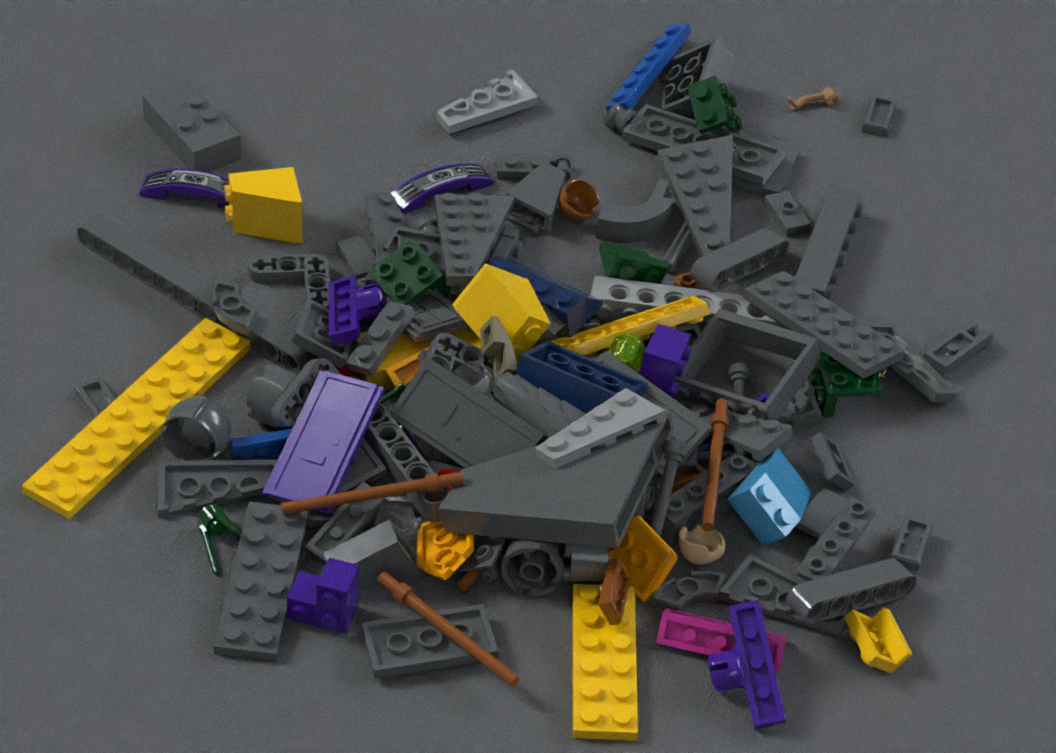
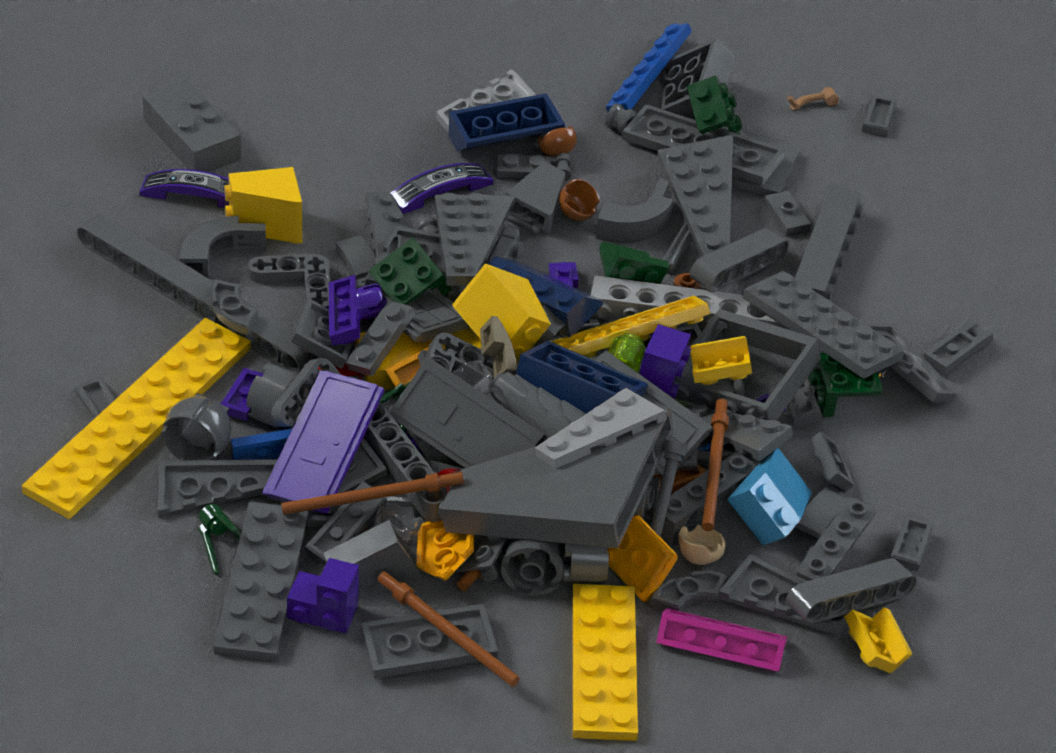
dark orange plate [598,557,631,625] -> none
dark purple plate [708,600,786,730] -> none
none -> dark grey arch [180,216,266,279]
none -> dark purple plate [221,368,264,421]
none -> dark blue slope [448,93,565,152]
none -> dark orange hair [537,126,577,157]
none -> dark purple plate [548,262,579,288]
none -> yellow bracket [690,336,752,385]

